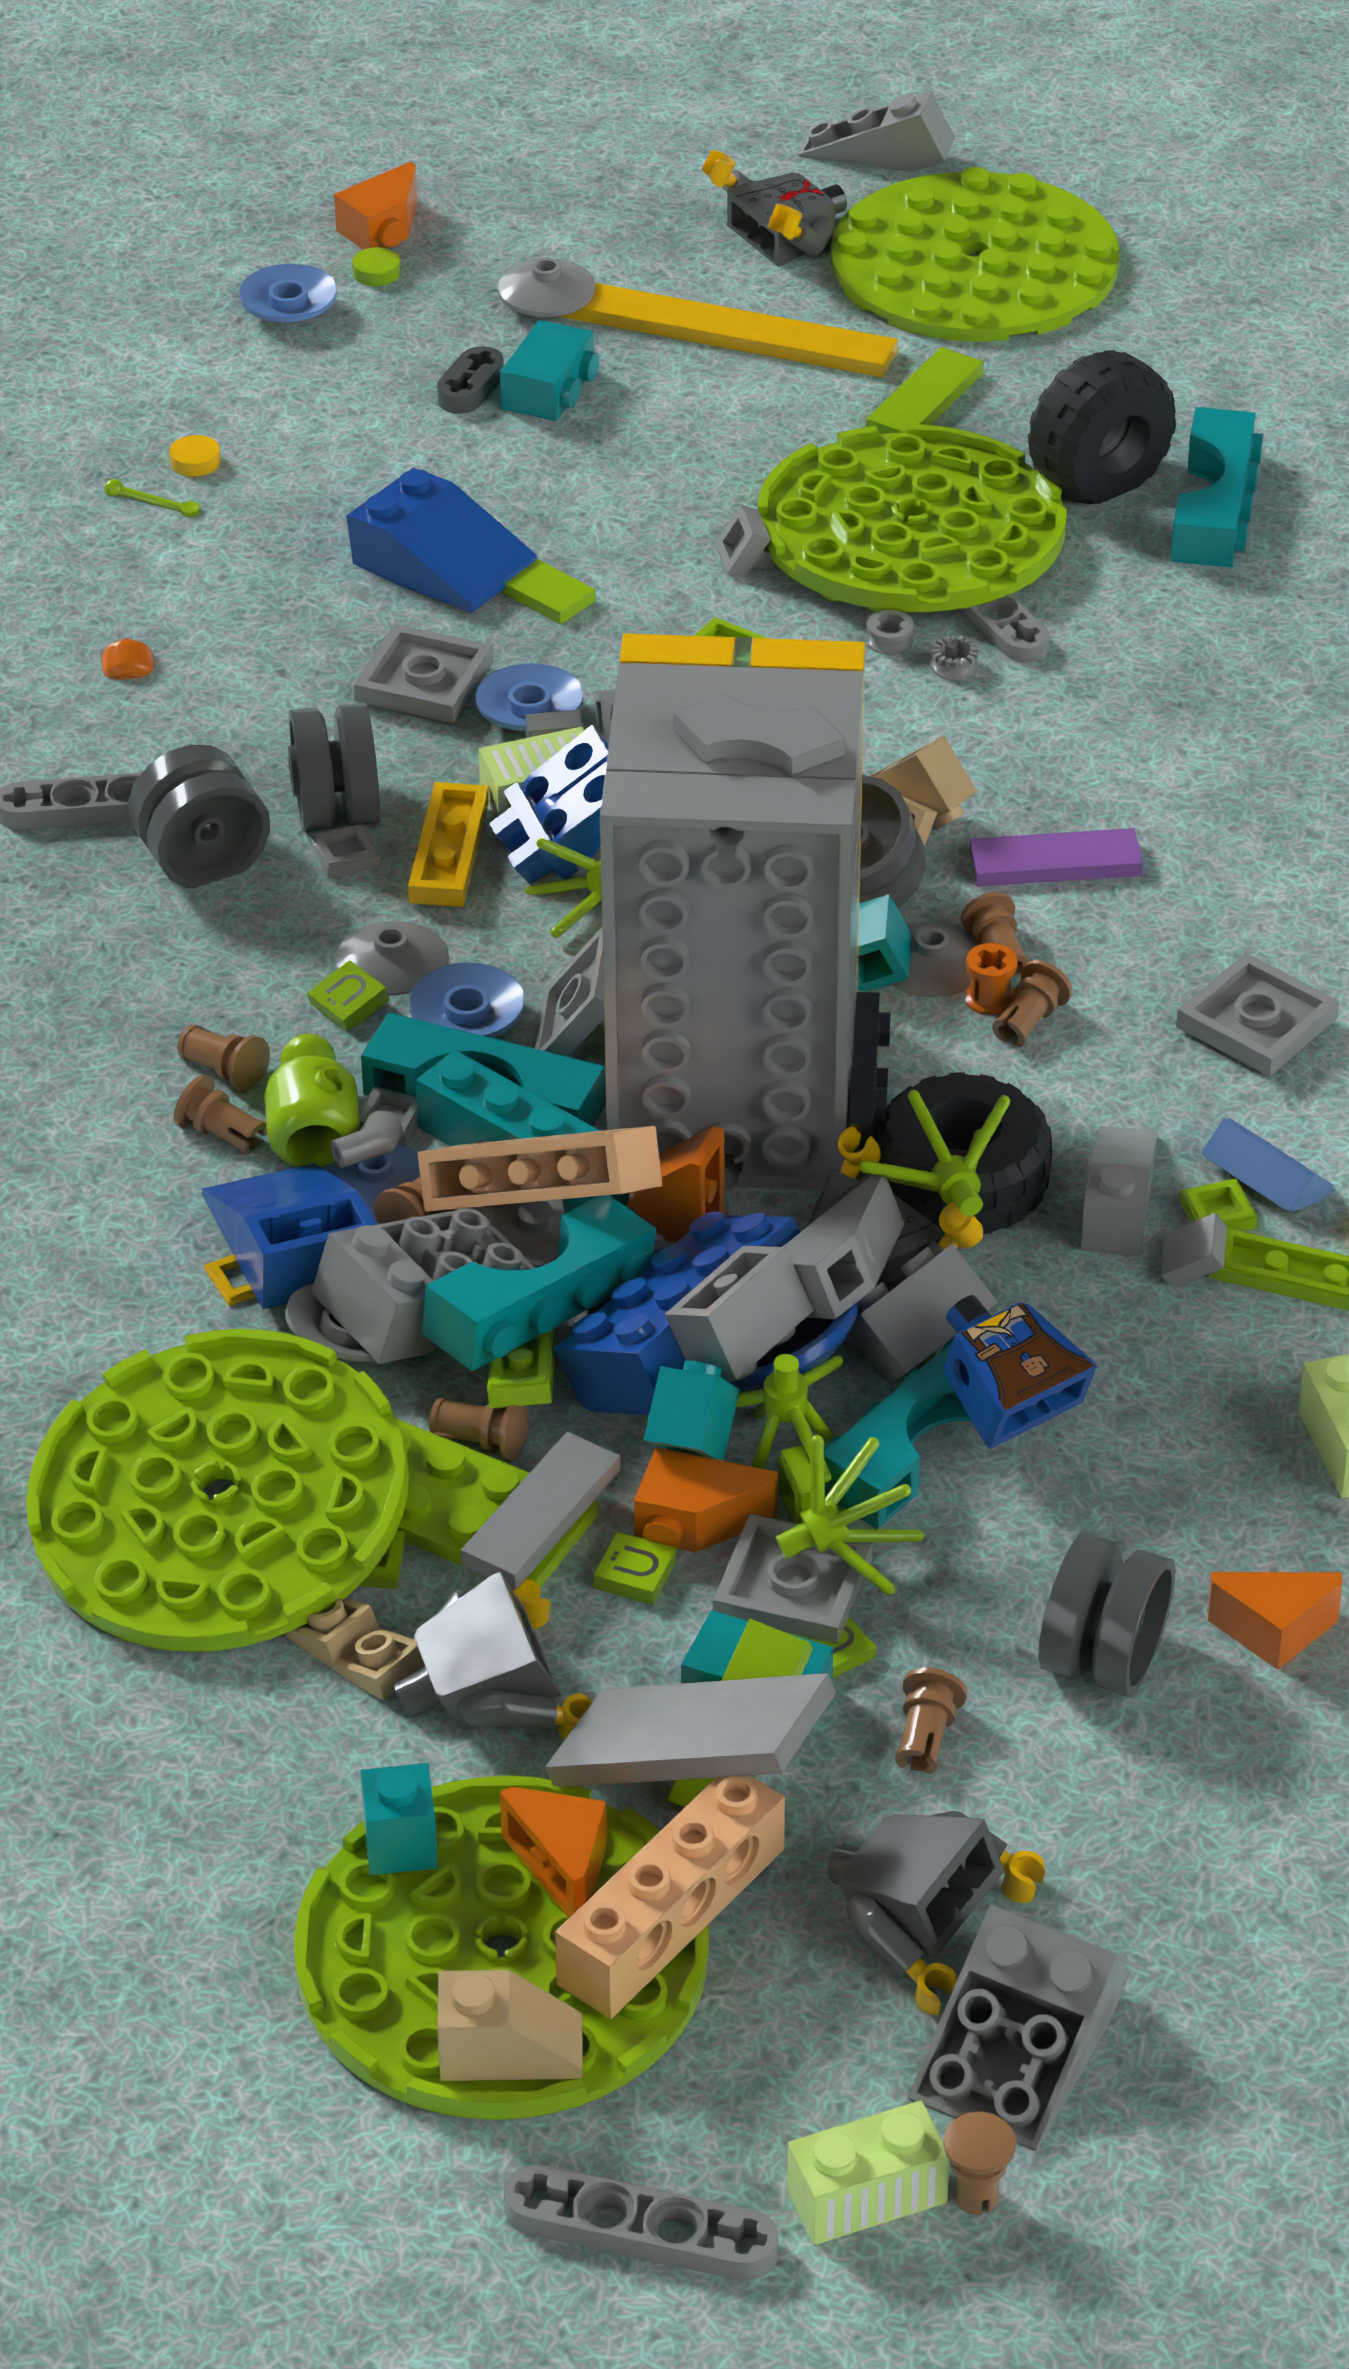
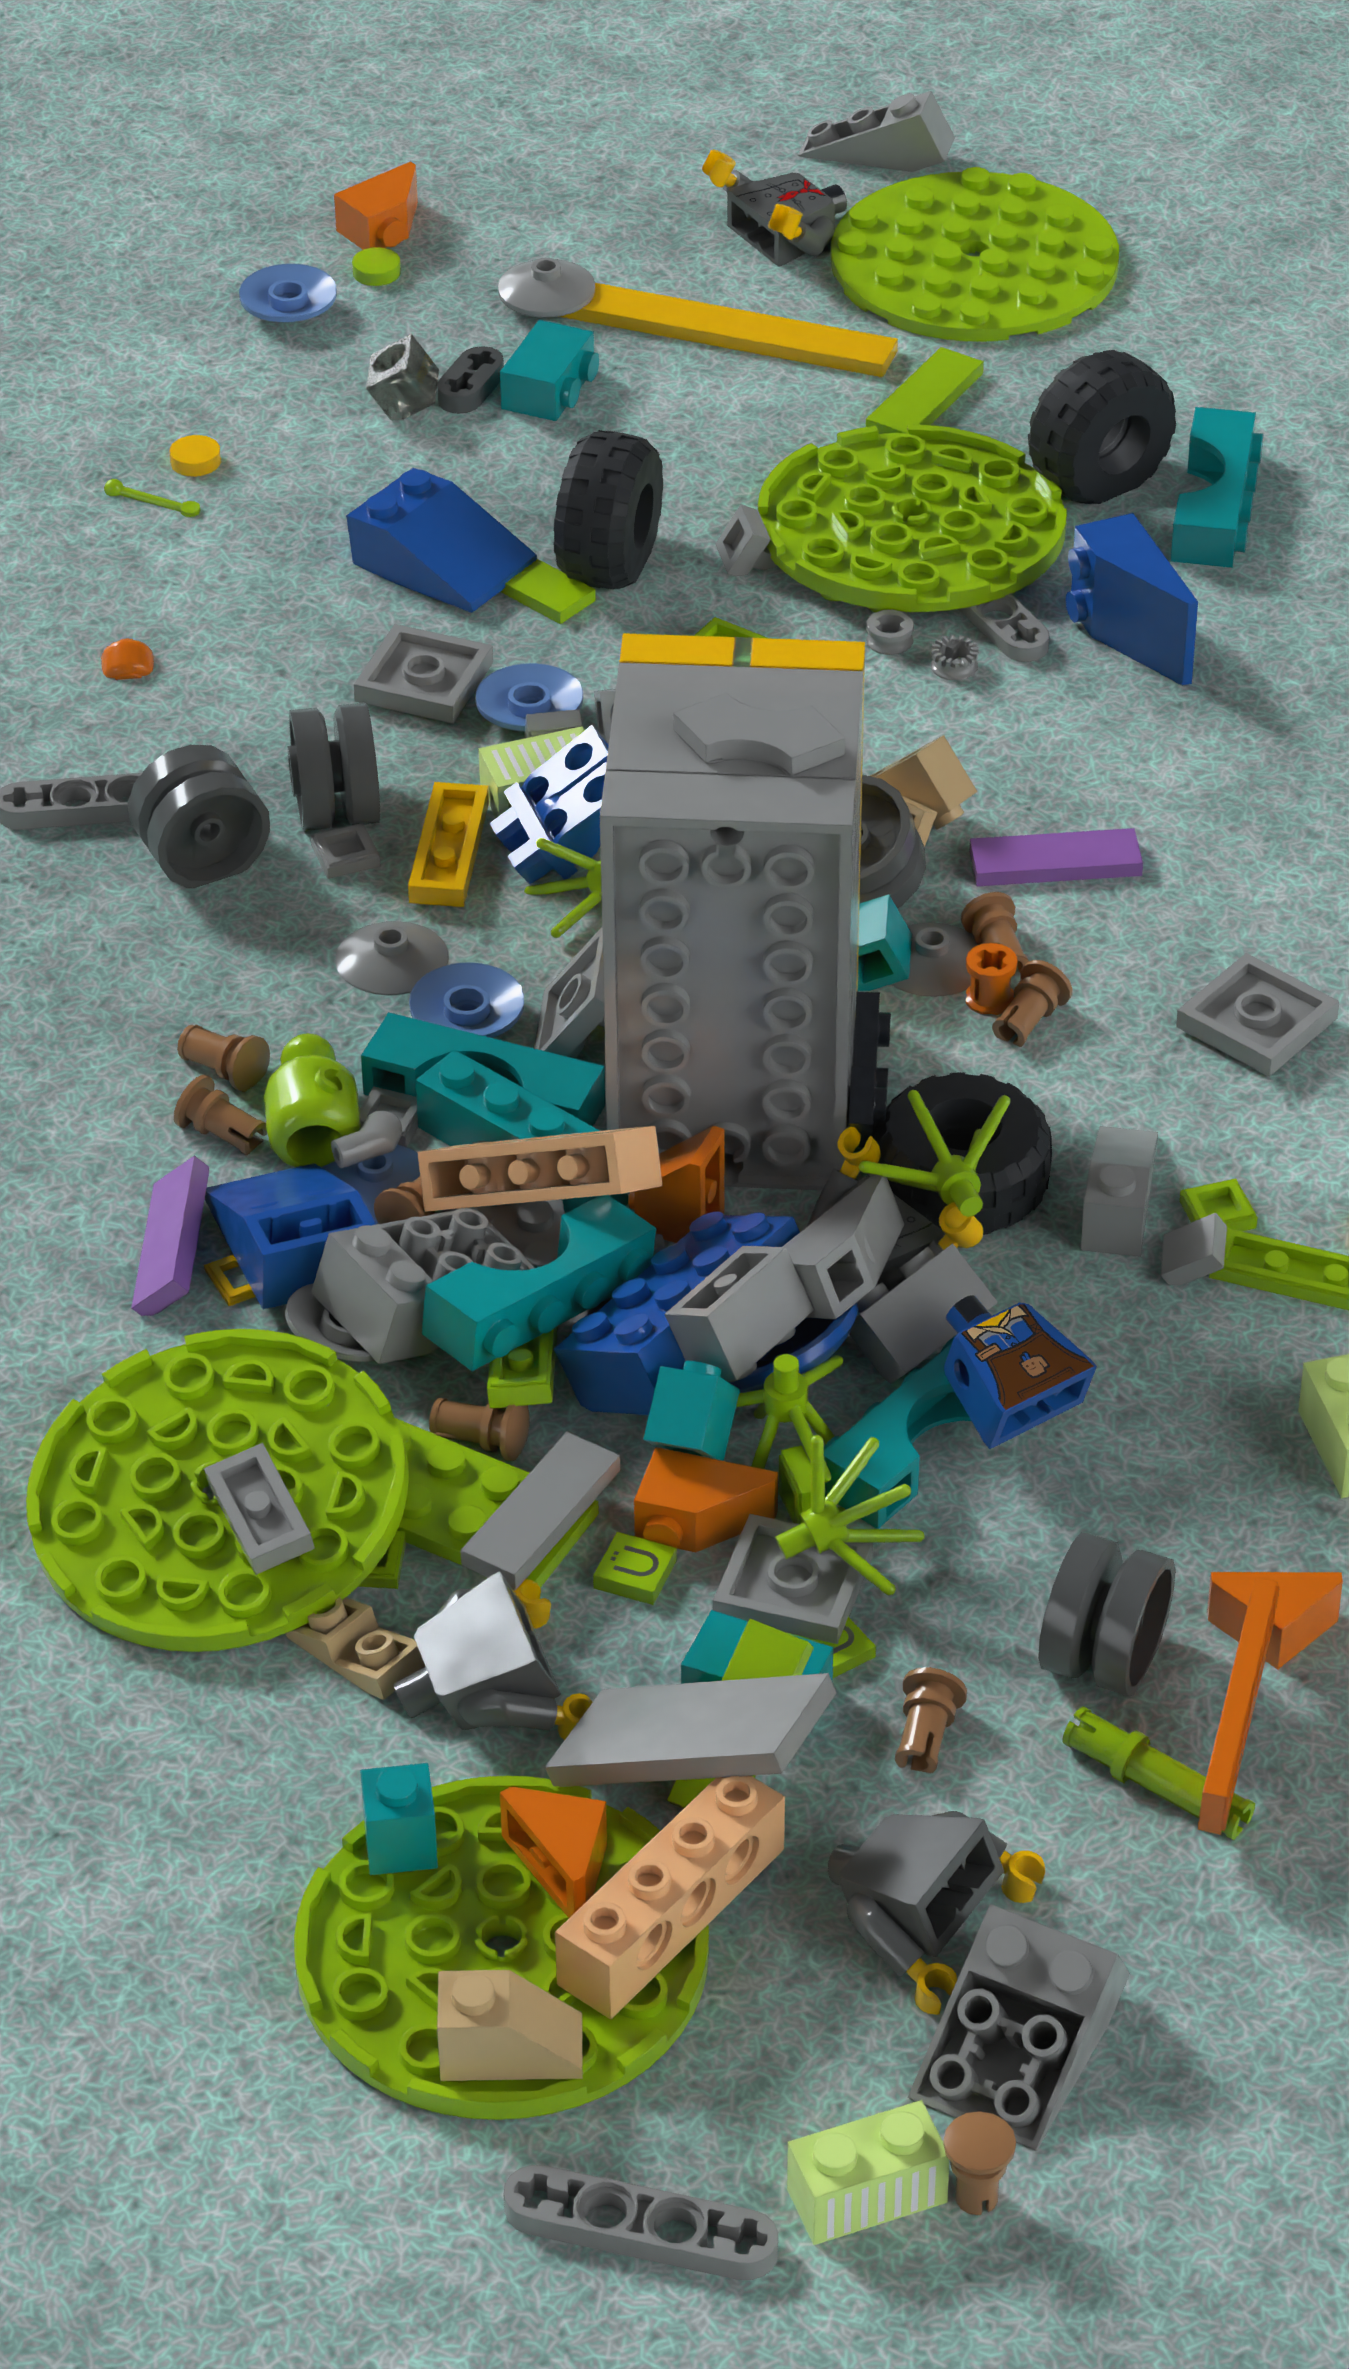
lime tile [307,960,390,1031] -> none
medium blue slope [1202,1118,1336,1211] -> none
none -> medium lavender tile [131,1155,209,1316]
none -> light grey plate [204,1443,315,1575]
none -> clear smoke brick [366,334,439,421]
none -> black tyre [553,430,664,589]
none -> lime pin [1062,1706,1255,1840]
none -> blue slope [1066,513,1198,686]
none -> orange tile [1197,1577,1280,1835]

